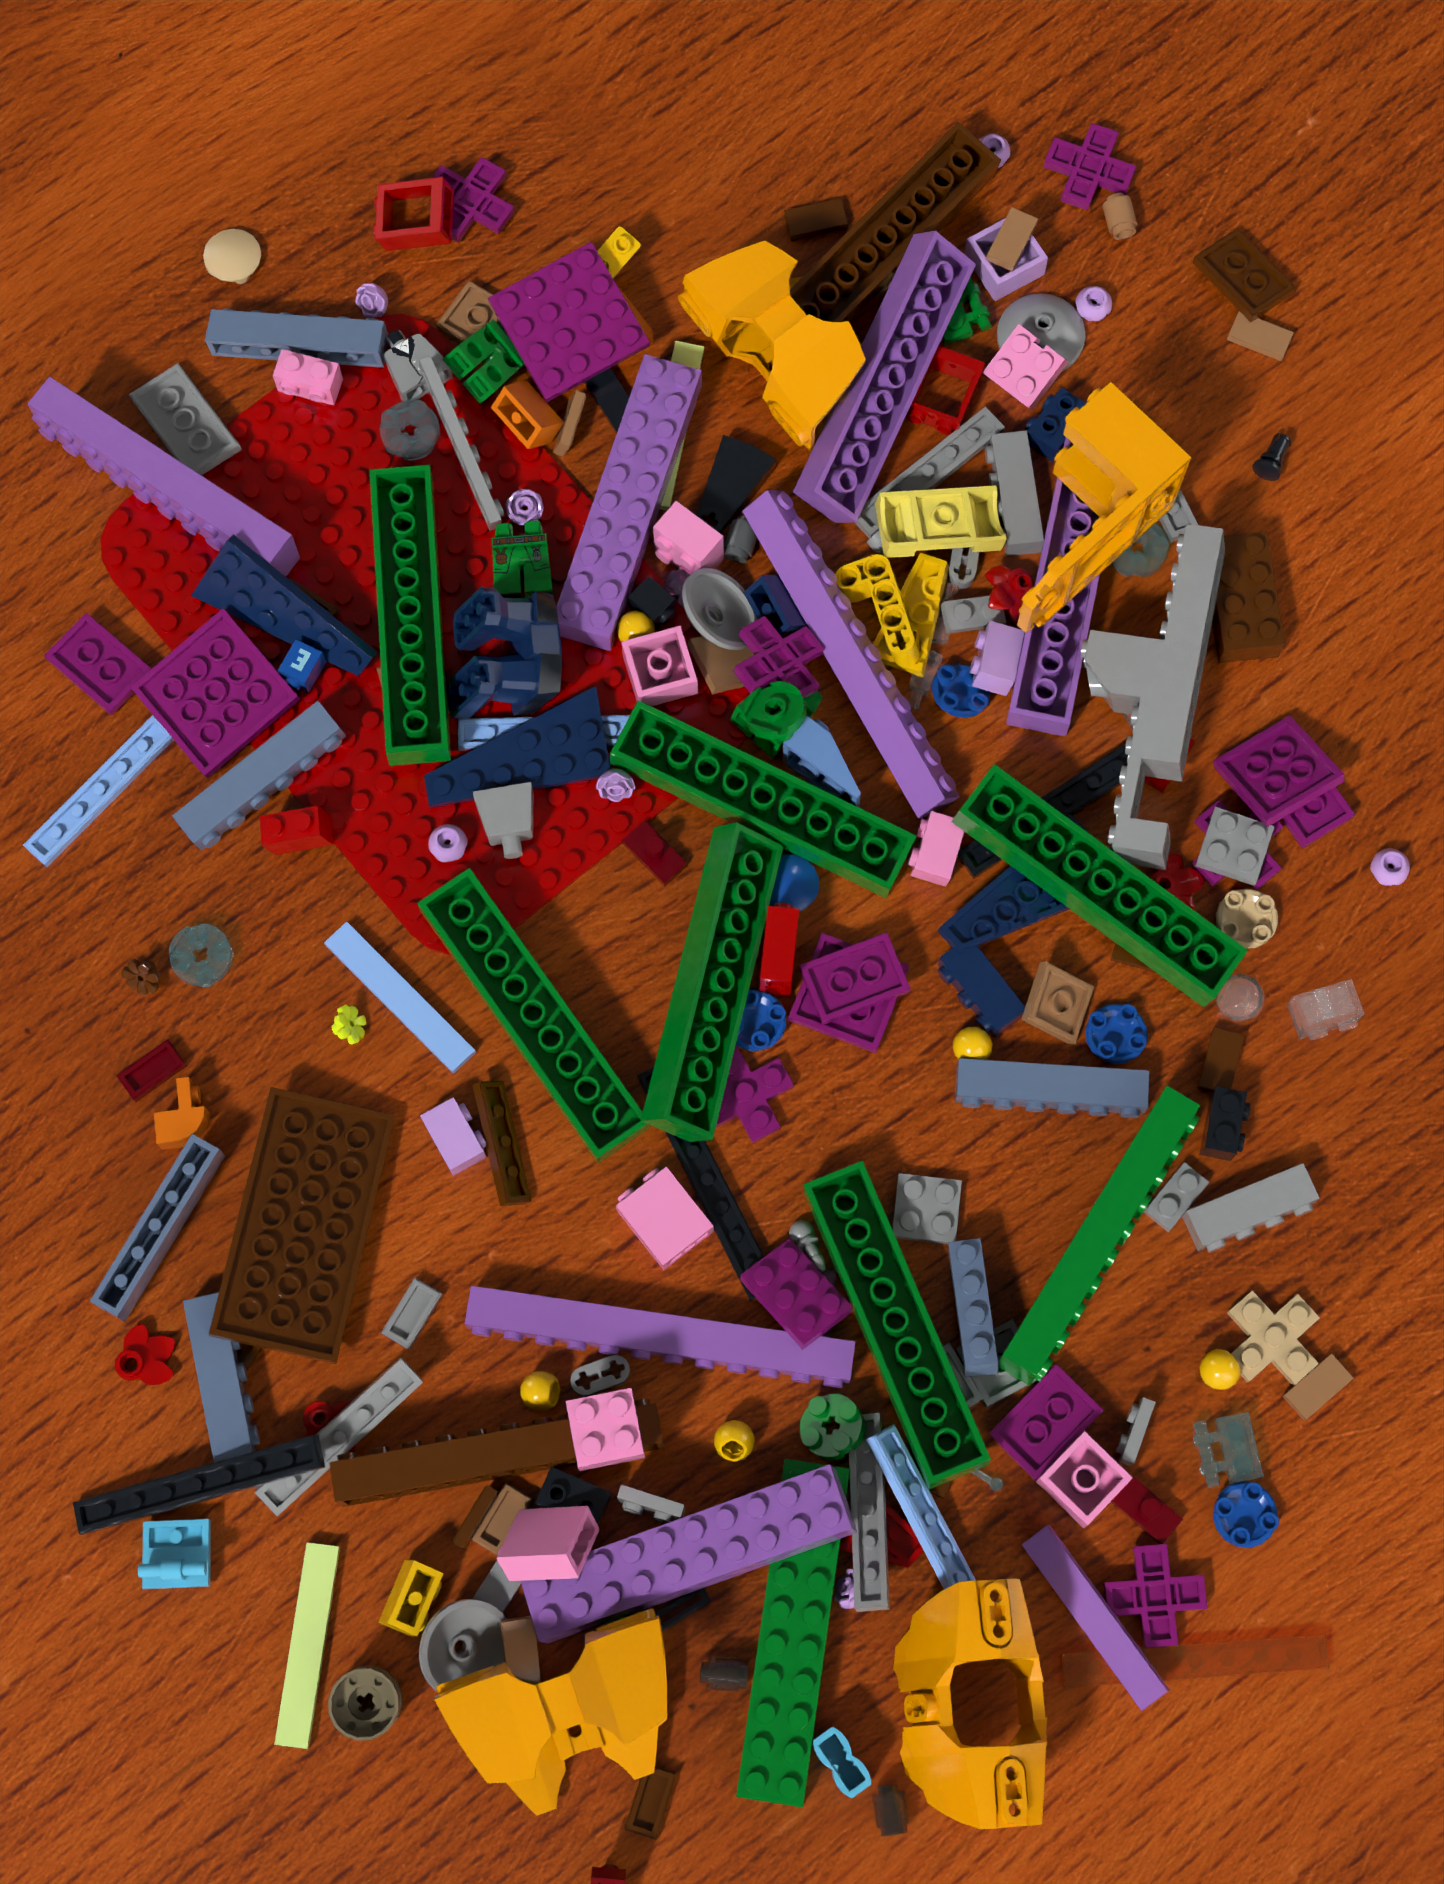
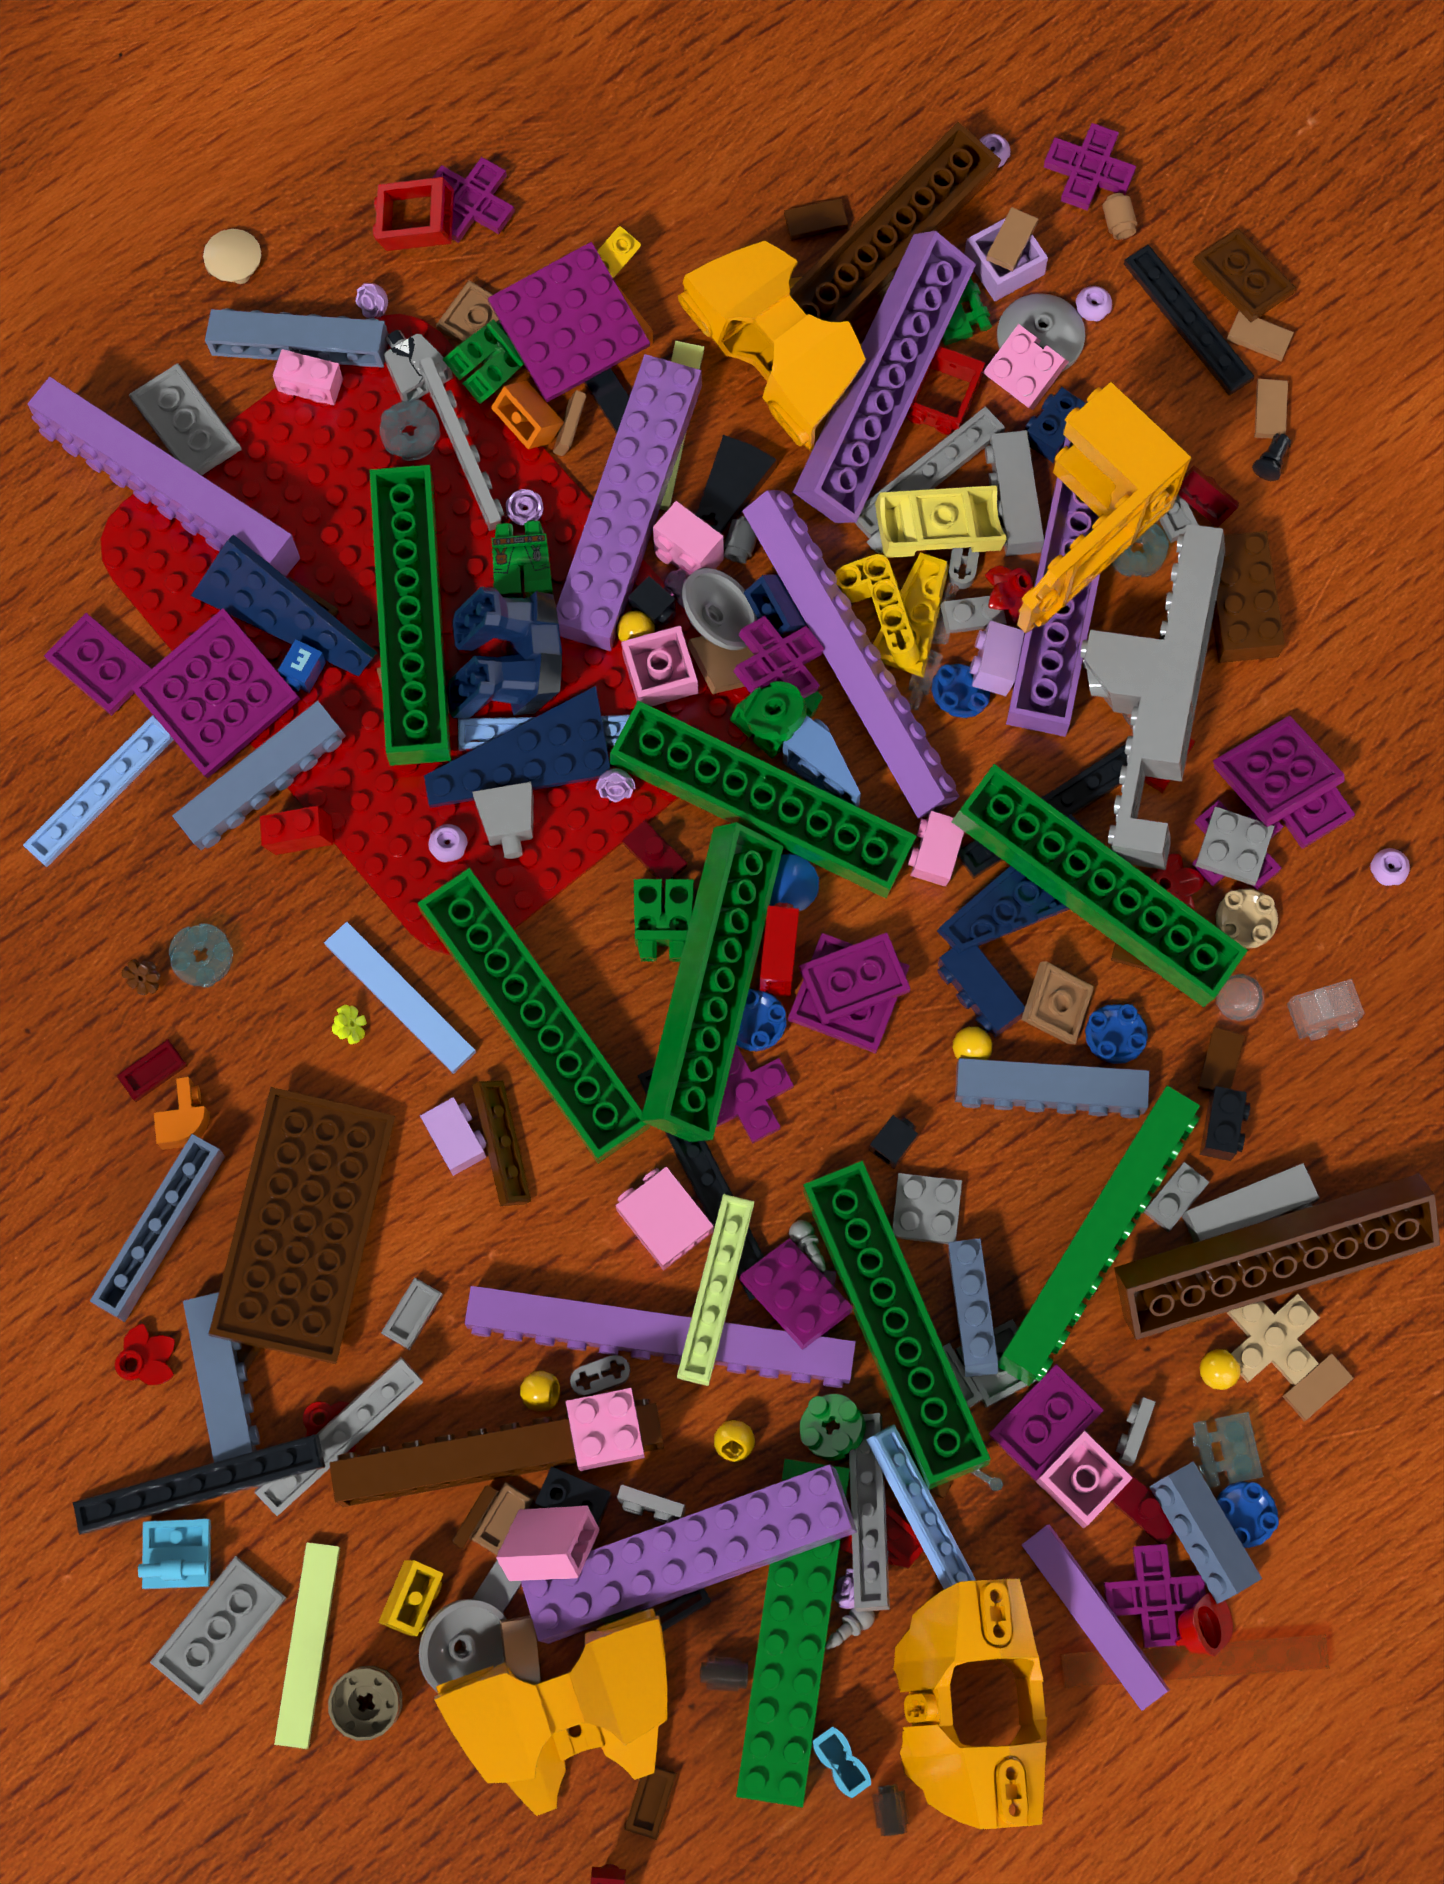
none -> light grey tile [150,1556,287,1705]
none -> green hips [634,879,694,962]
none -> yellowish green tile [677,1194,754,1386]
none -> light grey bar [825,1608,875,1649]
none -> black brick [869,1115,919,1169]
none -> reddish brown brick [1114,1173,1440,1340]
none -> black tile [1124,245,1254,396]
none -> sand blue brick [1149,1461,1262,1604]
none -> red piece [1175,1592,1233,1657]
none -> dark red tile [1178,465,1239,528]
none -> medium nougat tile [1254,379,1288,439]

